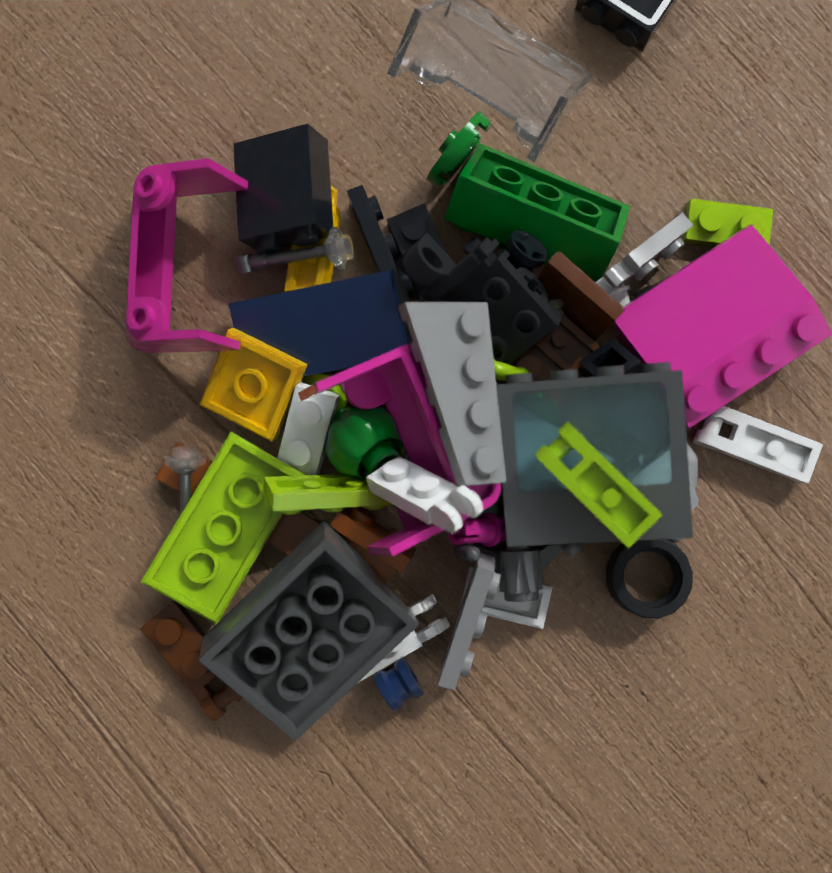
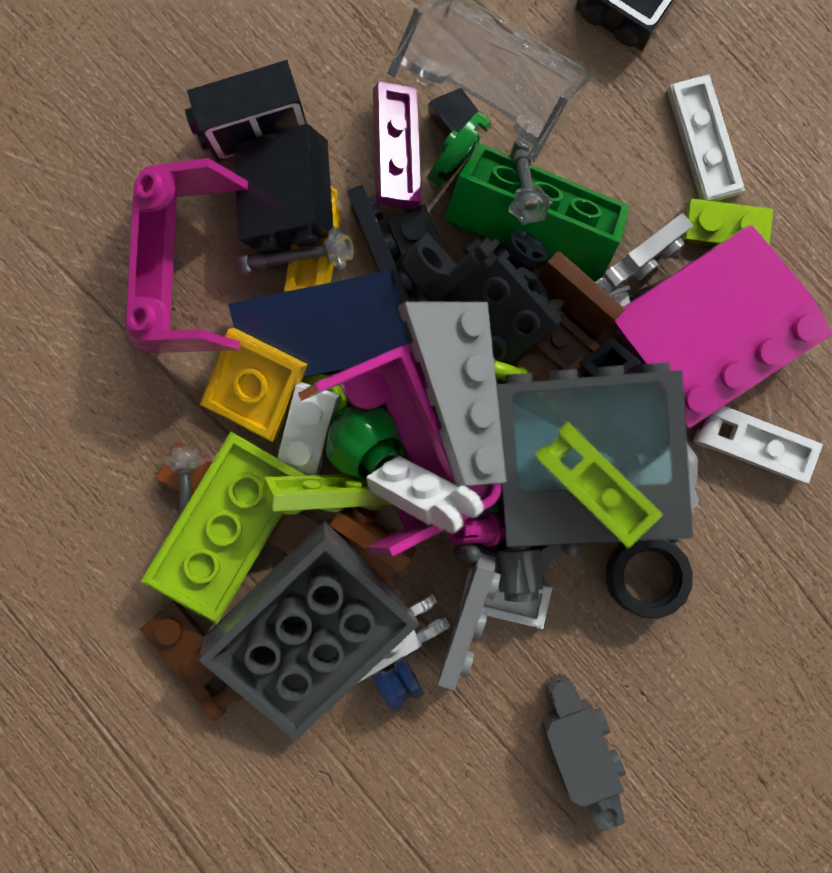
none -> black brick [185,60,307,162]
none -> plate [373,81,421,209]
none -> black slope [428,88,479,137]
none -> clear piece [509,139,553,225]
none -> dark grey hinge [541,673,626,832]
none -> white tile [667,74,745,201]

